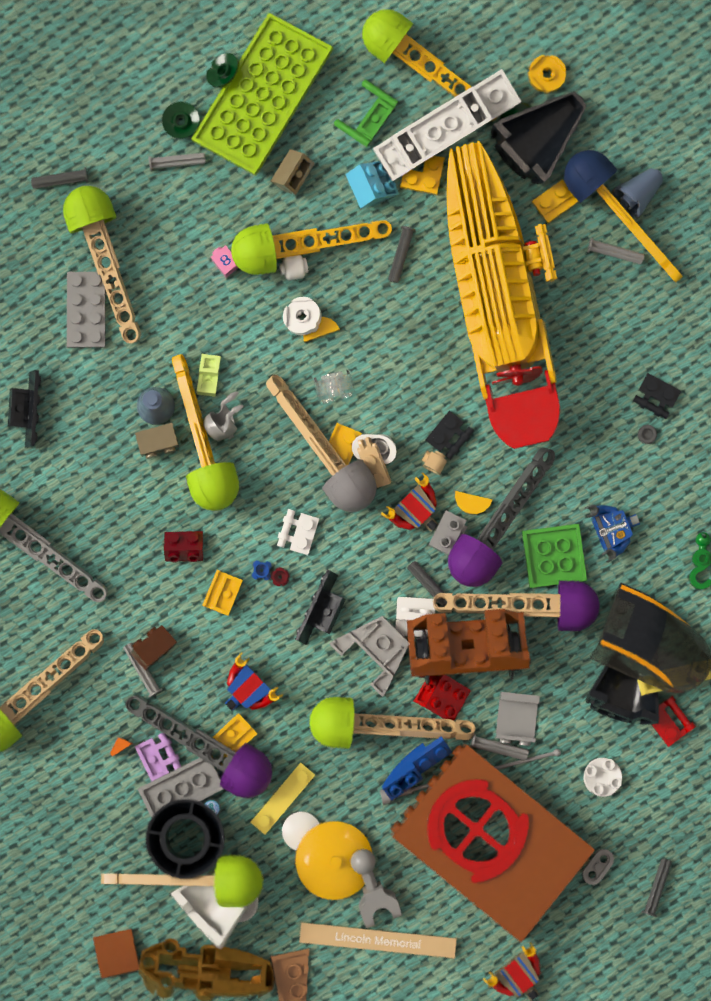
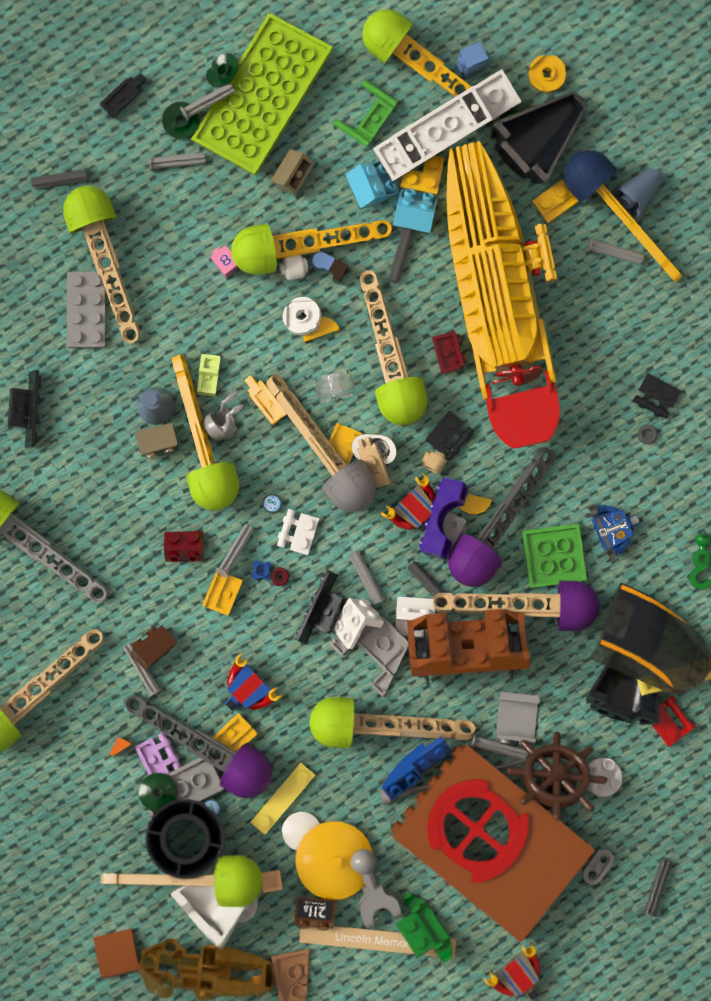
red bracket [413,675,471,721] -> none
none -> black hinge [99,73,147,119]
none -> dark green dish [138,773,178,812]
none -> light grey axle [180,83,235,121]
none -> light grey axle [215,524,254,578]
none -> yellow hinge [244,375,286,425]
none -> tile [262,494,282,513]
none -> light nougat plate [262,870,283,893]
none -> brick [294,897,335,931]
none -> leg [312,252,348,285]
none -> white bracket [334,598,384,649]
none -> light grey axle [349,550,386,606]
none -> piece [360,270,428,426]
none -> medium azure slope [393,188,438,233]
none -> green plate [396,892,452,963]
none -> dark purple arch [419,477,470,560]
none -> dark red bracket [432,330,467,375]
none -> medium blue brick [456,42,488,78]
none -> reddish brown brick [507,731,608,821]

